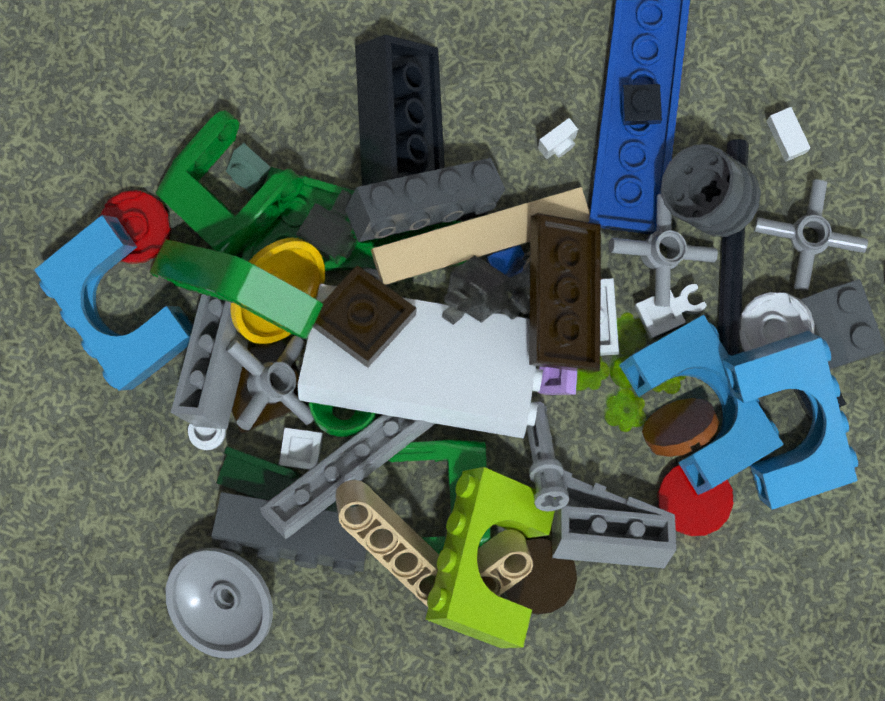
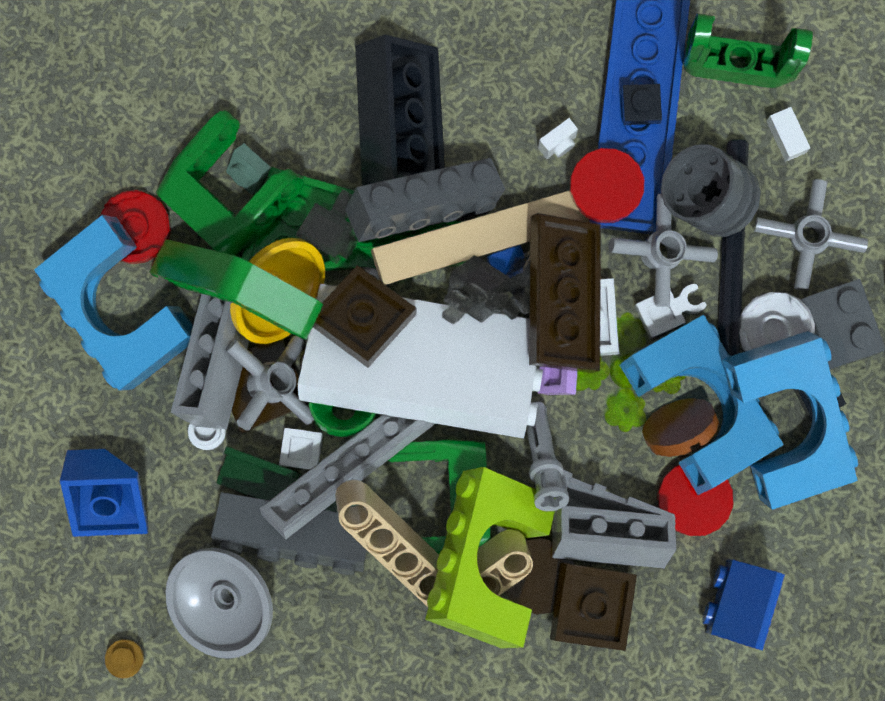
none -> blue slope [60,449,148,537]
none -> pearl gold plate [105,639,144,678]
none -> dark brown plate [550,562,637,651]
none -> red tile [570,148,644,223]
none -> green connector [683,13,813,88]
none -> blue slope [702,560,785,651]

